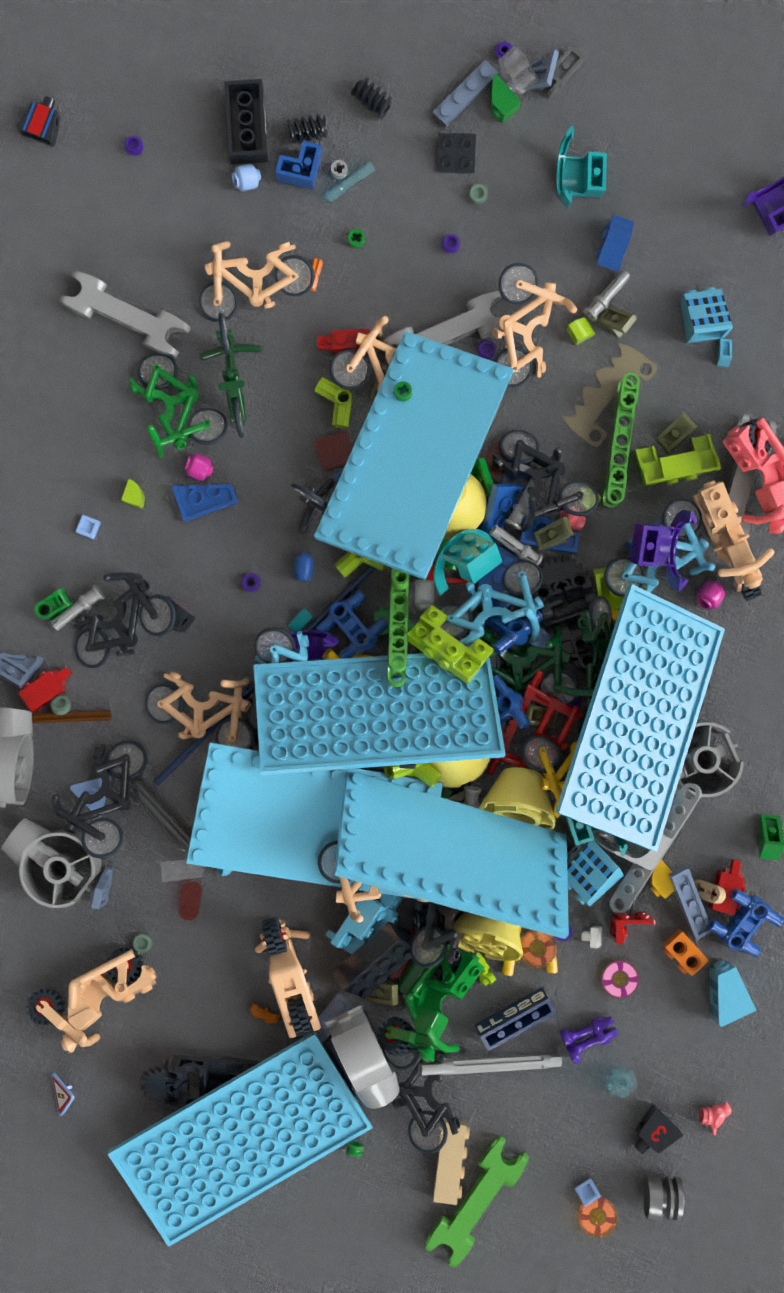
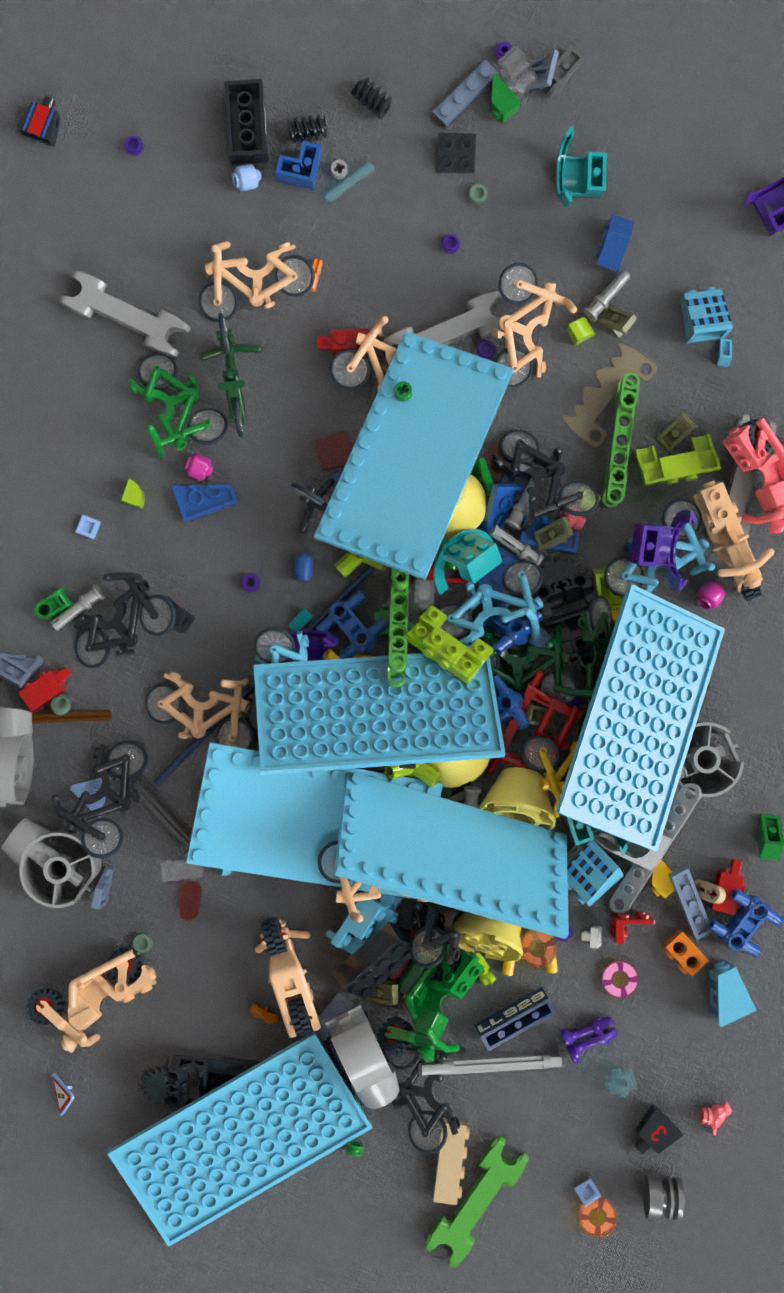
lime piece [314,377,352,428] -> none
green bush [348,229,365,248] -> none

